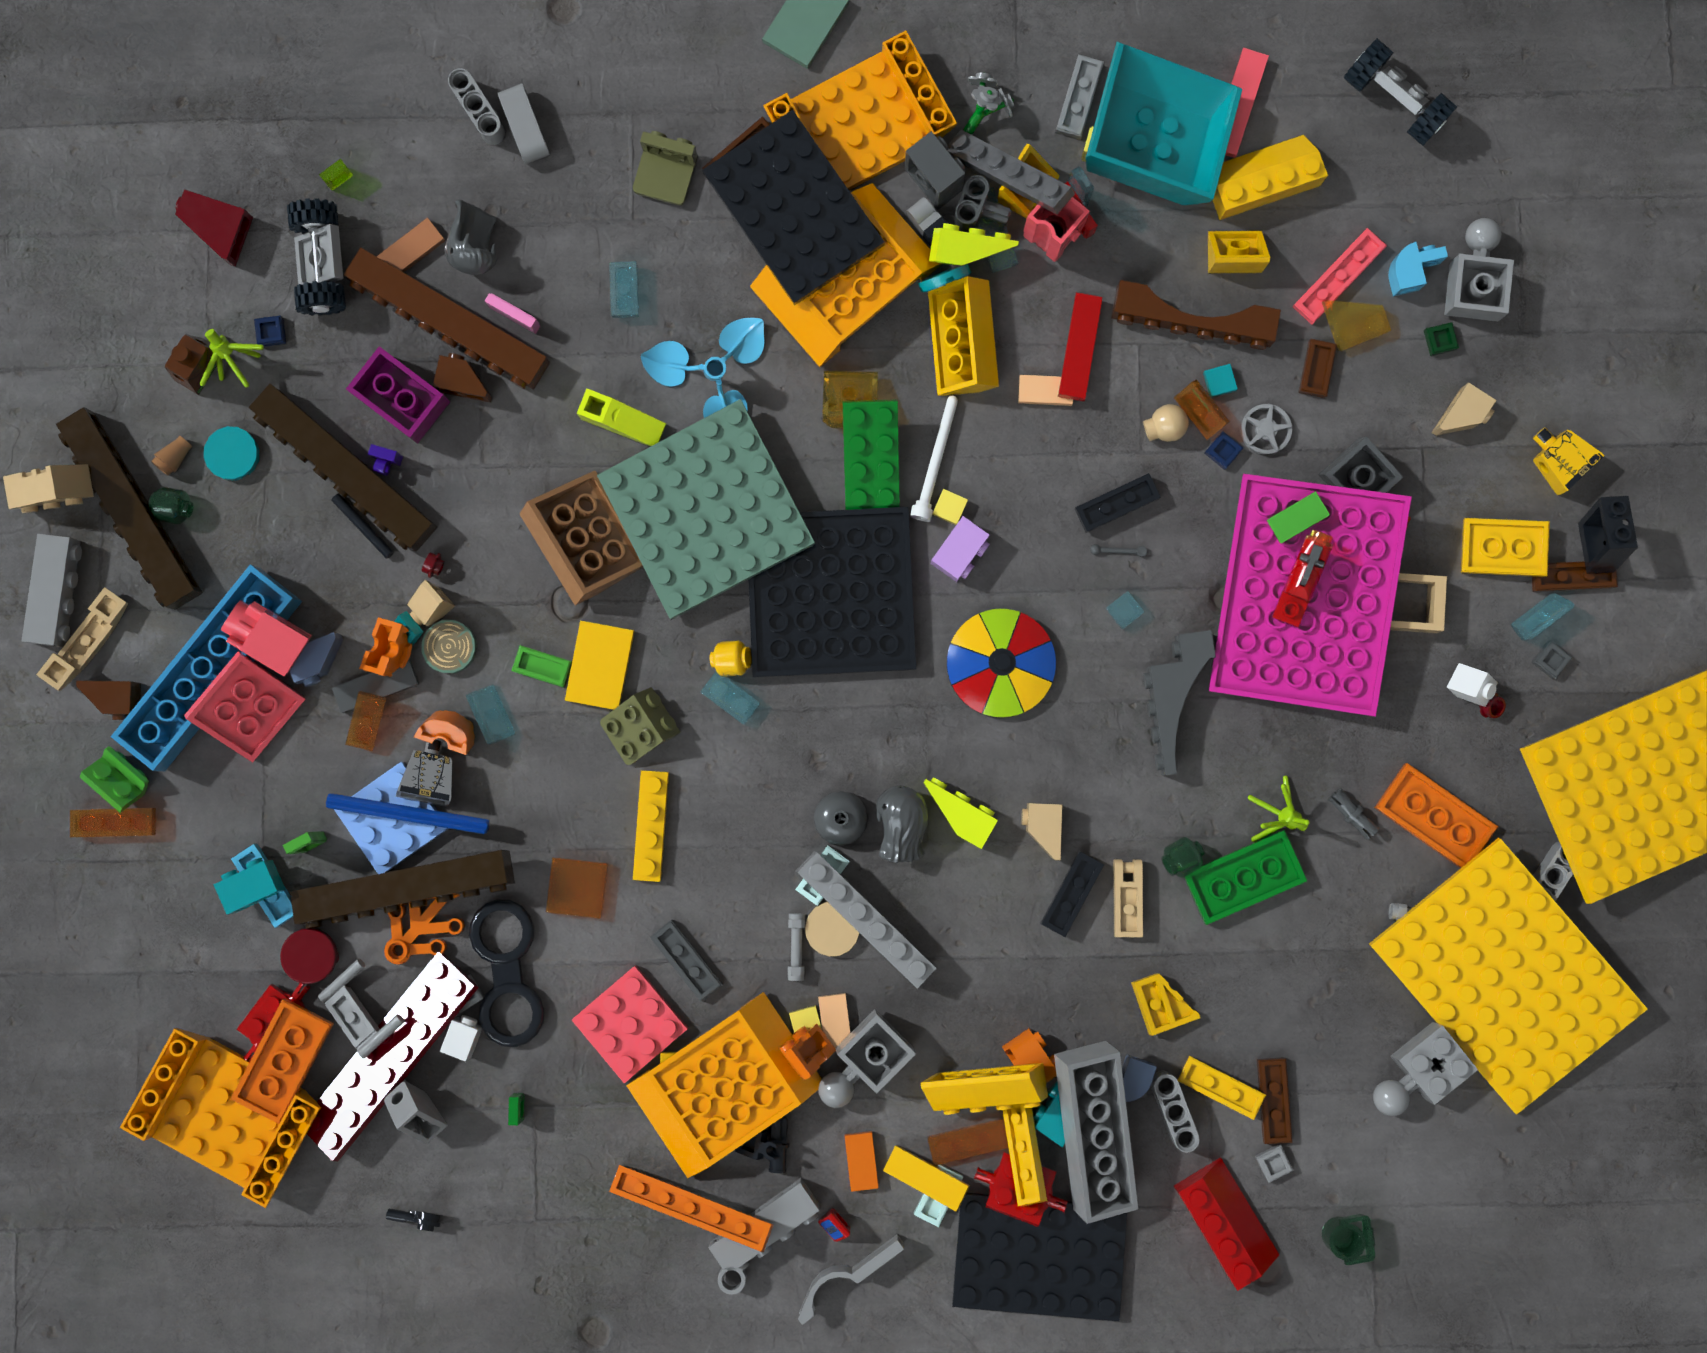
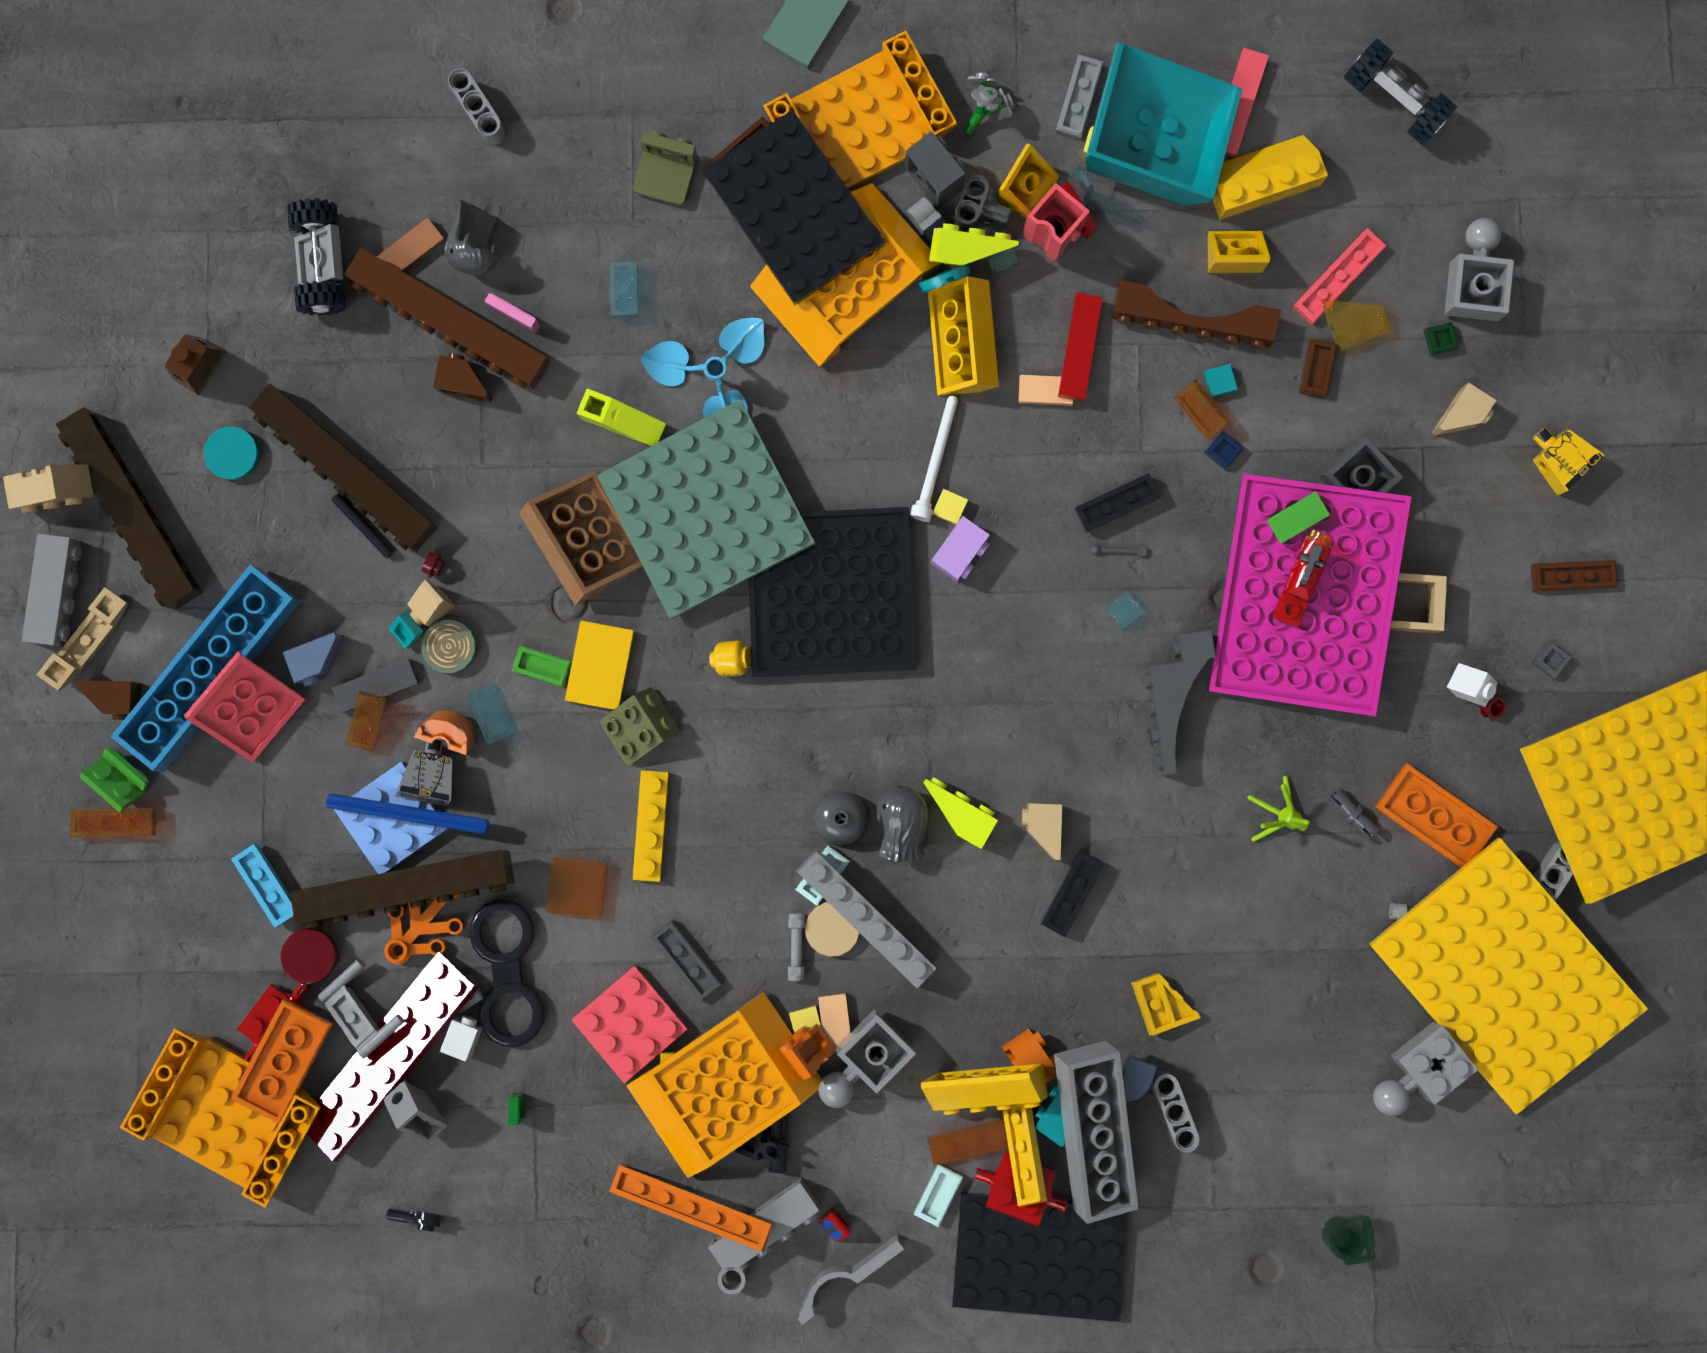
clear green head [149,487,194,524] -> none
medium nougat cone [151,436,192,476] -> none
dark red slope [175,189,253,267] -> none
lime plant [200,329,264,388] -> none
teal brick [213,858,286,915] -> none
coral piece [221,600,312,677] -> none
dark blue tile [254,315,286,347] -> none
bright green tile [283,831,327,854] -> none
clear neon green tile [319,159,353,190] -> none
magenta brick [346,346,451,444] -> none
orange cylinder [359,617,412,677] -> none
dark purple tile [368,444,403,476] -> none
light grey beam [497,83,550,165] -> none
clear light blue plate [701,672,761,725] -> none
clear yellow slope [823,371,878,429] -> none
green plate [843,400,900,510] -> none
orange tile [845,1131,879,1192] -> none
yellow tile [883,1145,970,1211] -> none
flat silver plate [947,130,1075,215] -> none
dish [947,609,1056,718] -> none
tan plate [1113,859,1143,937] -> none
tan piece [1143,404,1189,442] -> none
clear green head [1161,837,1205,878] -> none
red slope [1174,1157,1279,1291] -> none
yellow tile [1177,1056,1266,1120] -> none
green plate [1183,830,1307,925] -> none
light grey wheel [1240,404,1292,455] -> none
light grey tile [1255,1144,1294,1183] -> none
reddish brown tile [1257,1057,1293,1144] -> none
medium azure brick [1388,242,1448,296] -> none
yellow tile [1461,518,1550,577] -> none
clear light blue slope [1511,593,1574,641] -> none
black window [1578,496,1638,574] -> none

